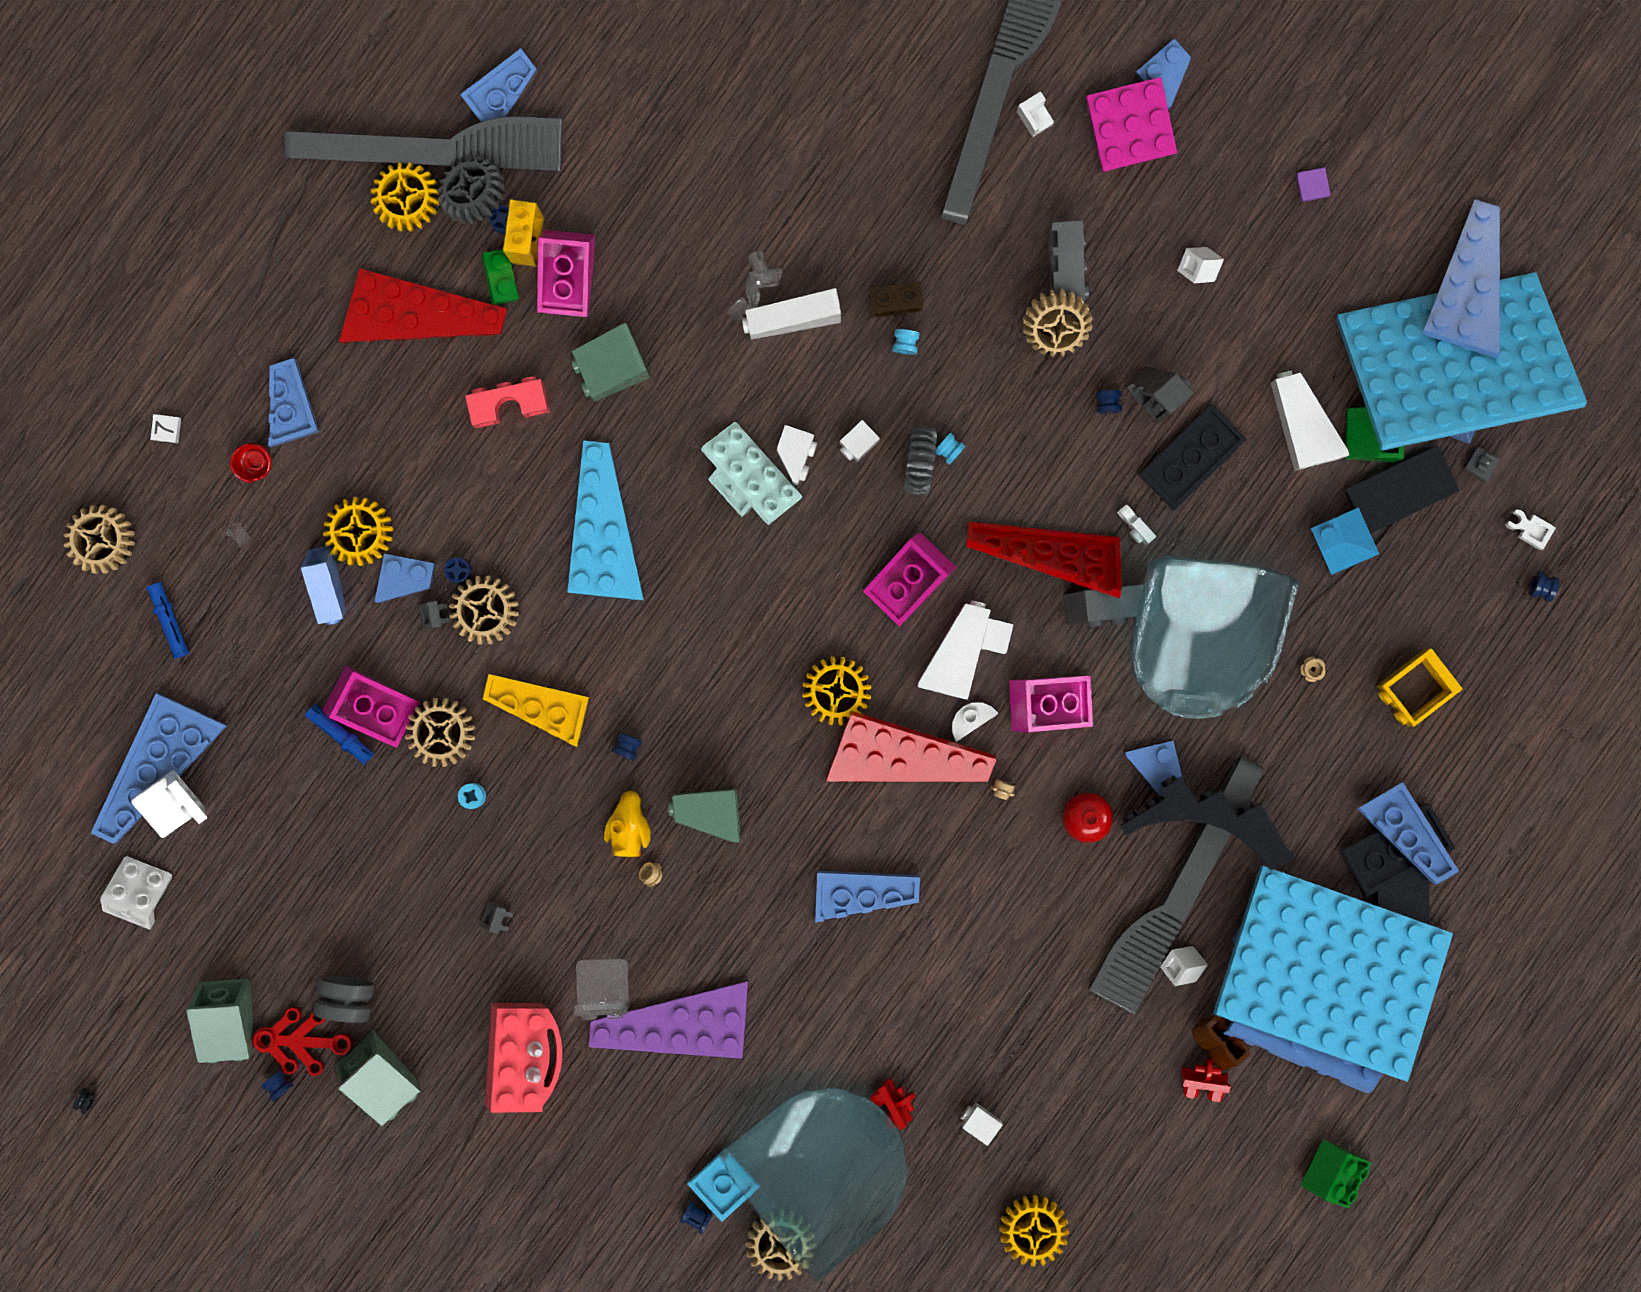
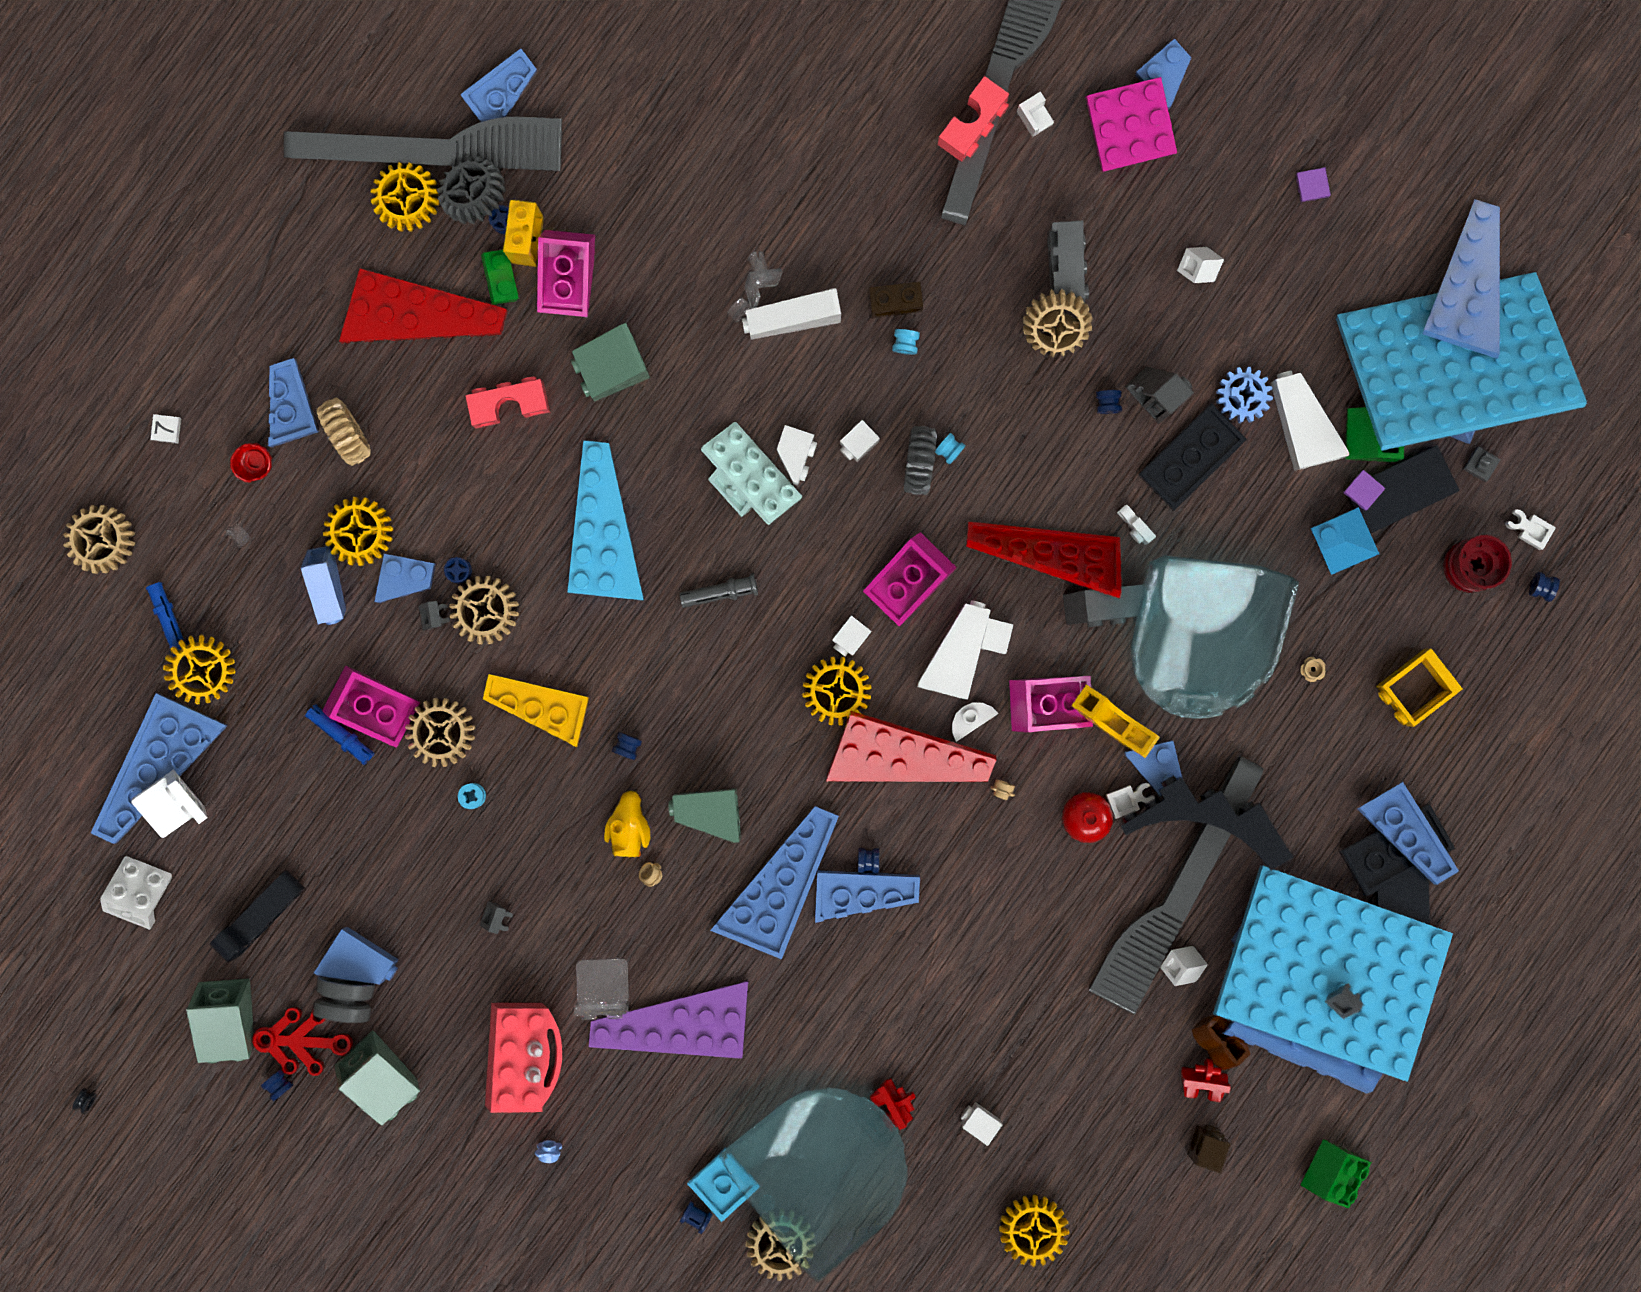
none -> yellow gear [163,635,235,704]
none -> black beam [209,870,305,963]
none -> medium blue slope [314,927,399,984]
none -> tan gear [317,397,371,466]
none -> light blue plate [535,1140,562,1163]
none -> dark grey pin [680,573,759,608]
none -> medium blue wing [710,806,839,959]
none -> white brick [832,616,871,656]
none -> dark blue wheel [858,847,879,873]
none -> coral arch [937,76,1009,162]
none -> yellow arch [1072,685,1160,758]
none -> white plate [1105,783,1155,819]
none -> dark brown brick [1187,1124,1230,1174]
none -> light blue gear [1216,367,1273,423]
none -> dark grey tile [1325,983,1364,1019]
none -> medium lavender piece [1343,470,1385,511]
none -> dark red wheel [1443,535,1512,593]

